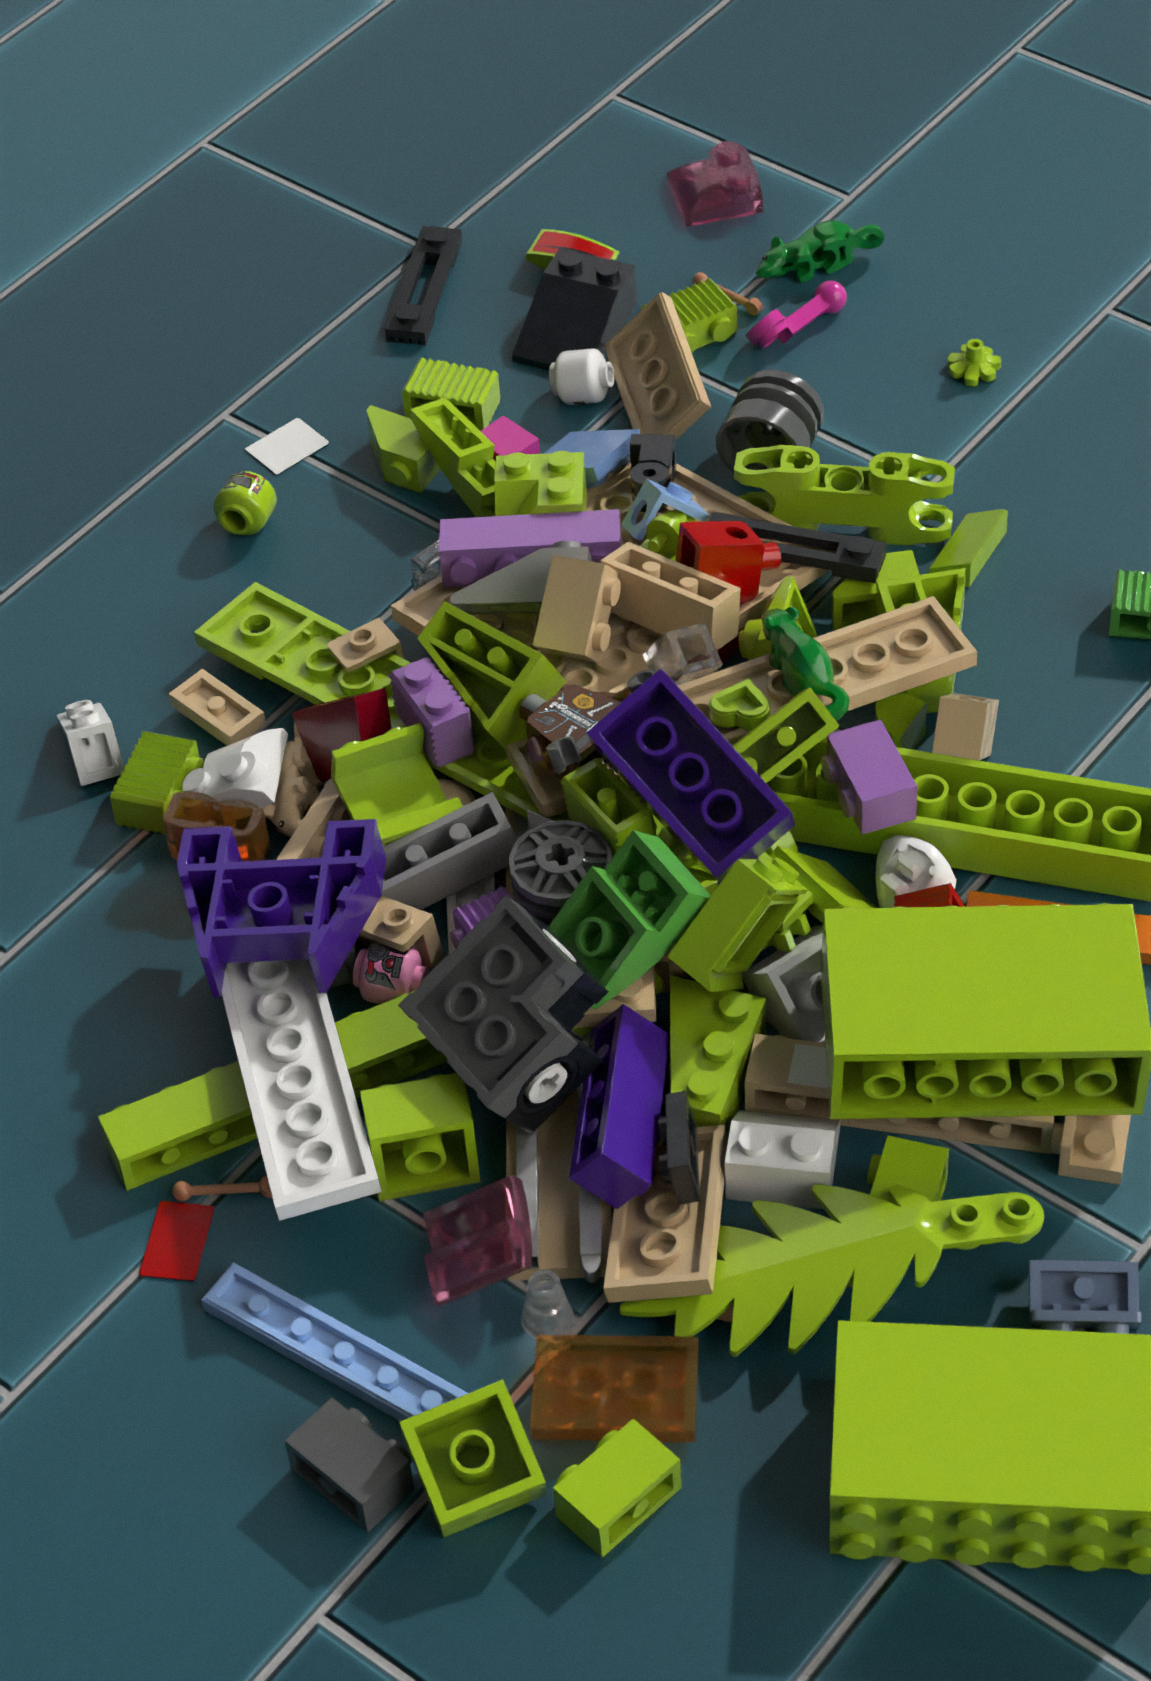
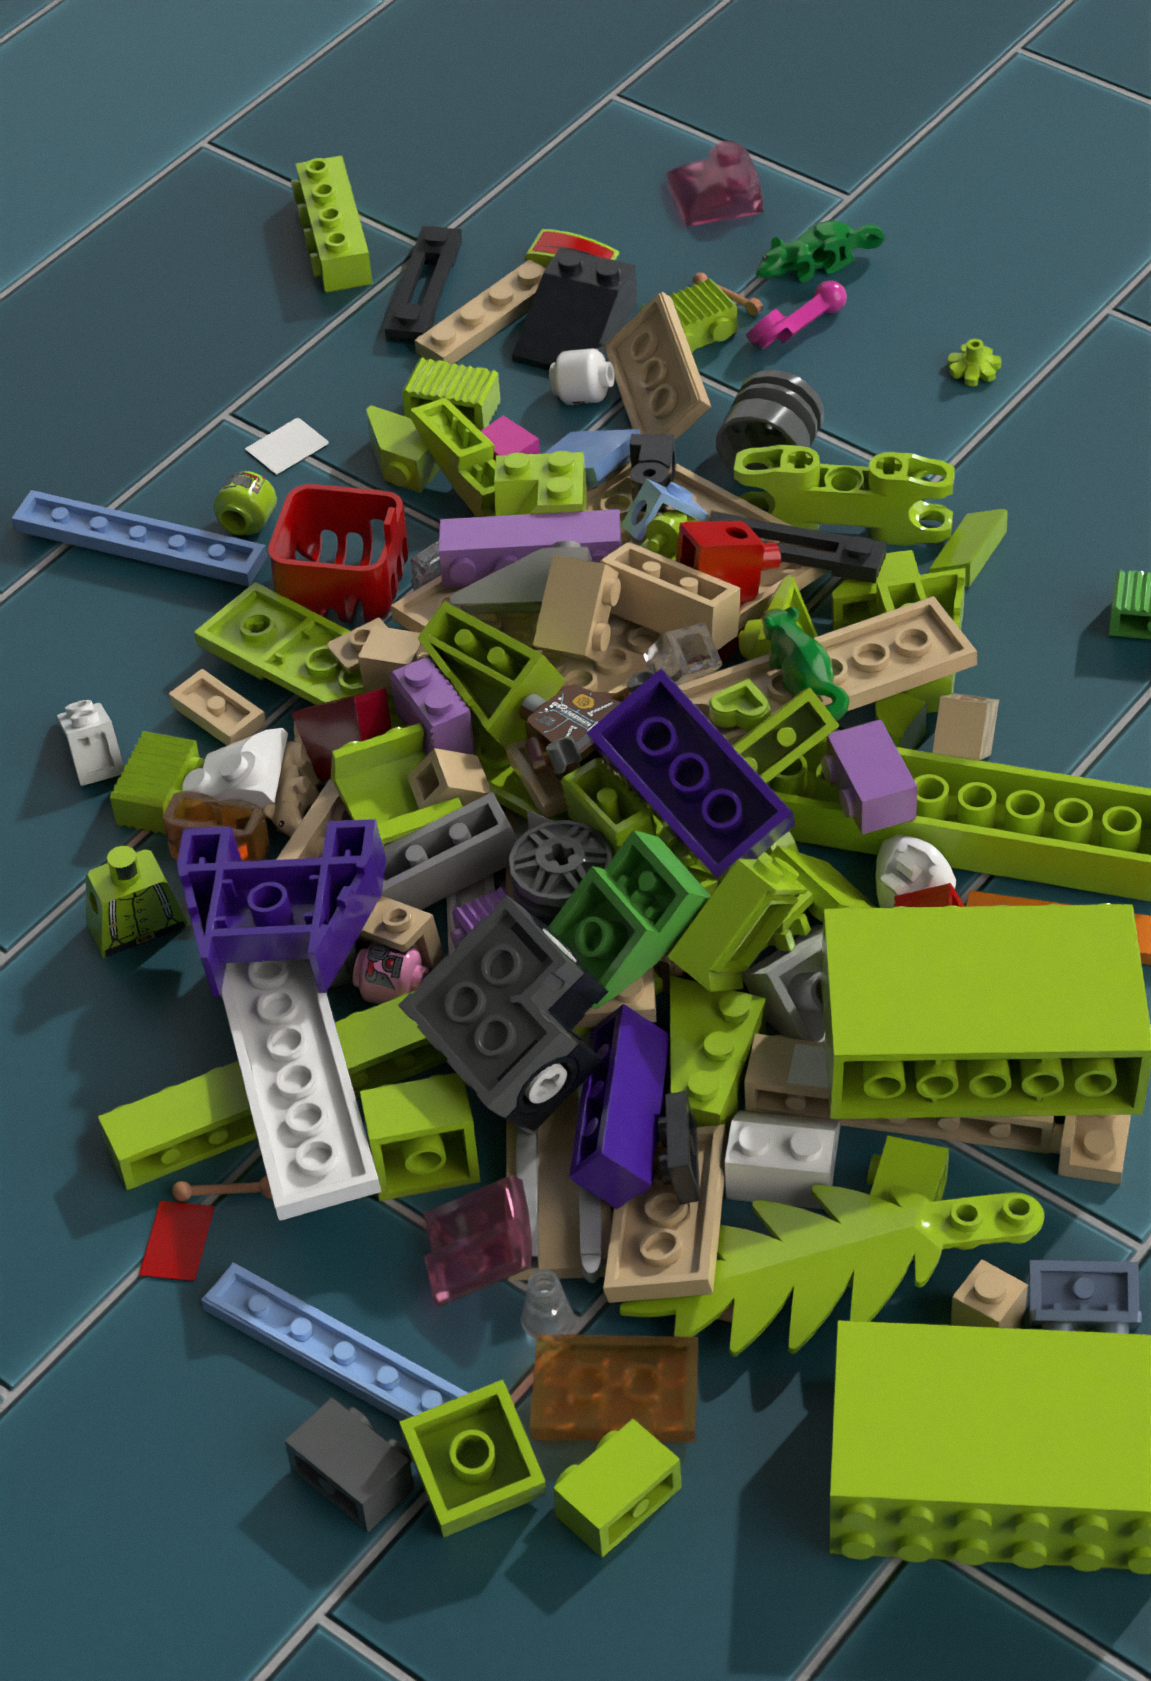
none -> medium blue plate [12,490,267,587]
none -> lime torso [86,846,188,958]
none -> red piece [268,484,409,623]
none -> lime brick [291,156,373,293]
none -> tan brick [358,626,434,695]
none -> tan brick [407,748,492,809]
none -> tan plate [415,259,546,365]
none -> tan brick [951,1259,1028,1329]

